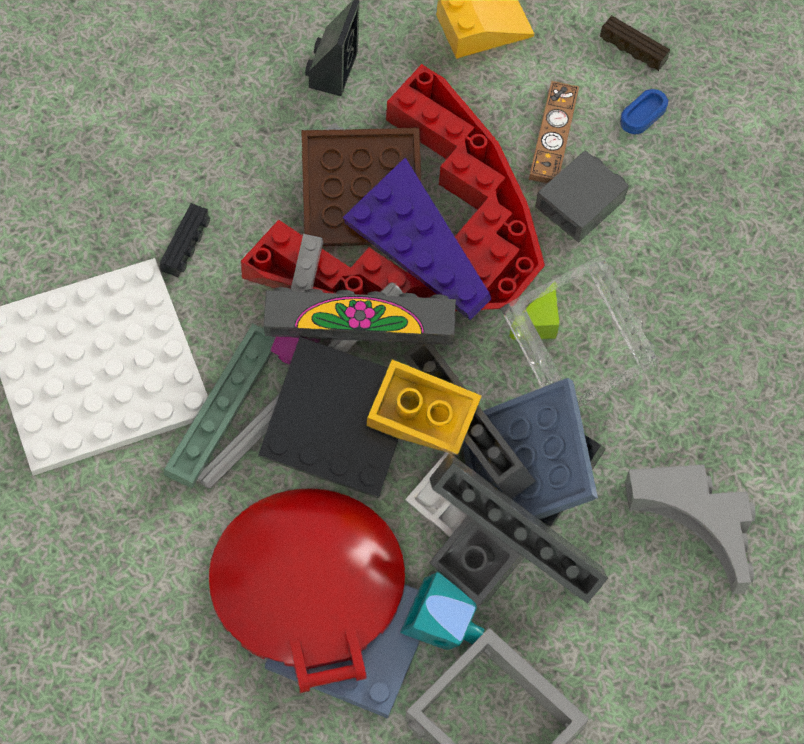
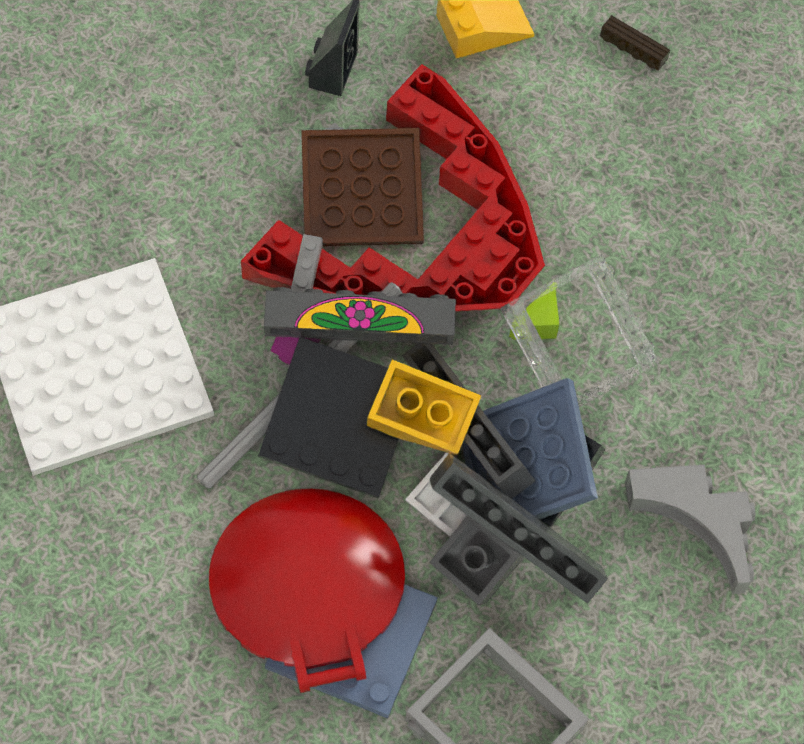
black piece [160,203,210,277] -> none
sand green plate [164,323,276,488] -> none
dark purple wing [343,158,491,320] -> none
teal torso [400,572,485,650] -> none
tile [529,81,579,183] -> none
dark grey brick [535,150,629,243] -> none
blue tile [620,89,668,134] -> none

